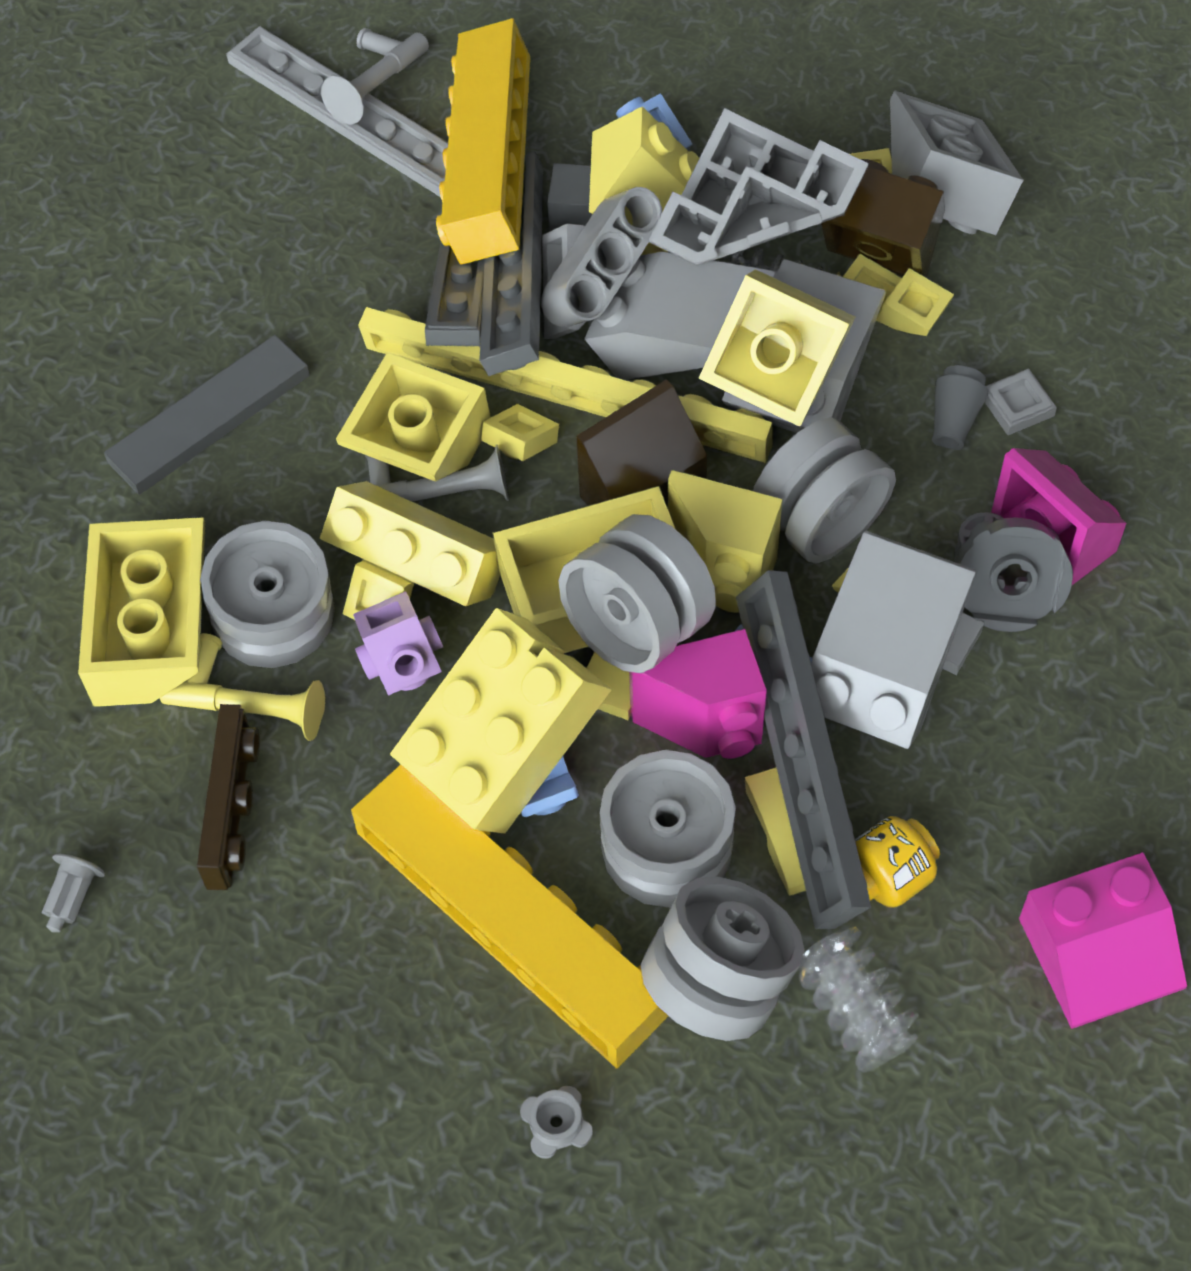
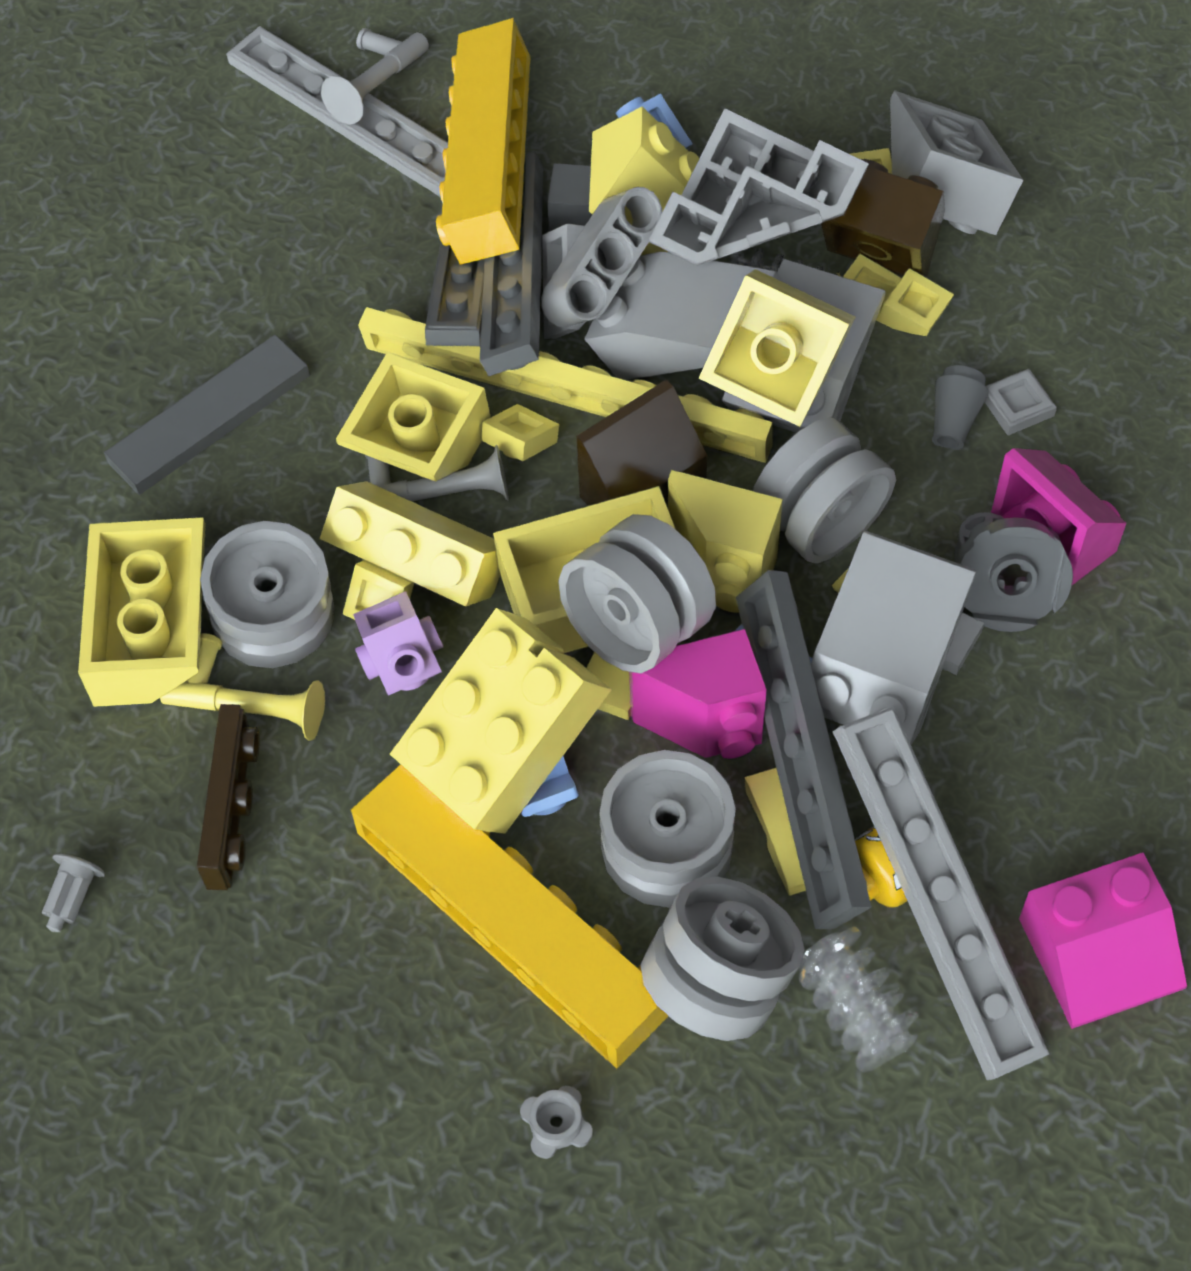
none -> light grey tile [833,706,1049,1080]

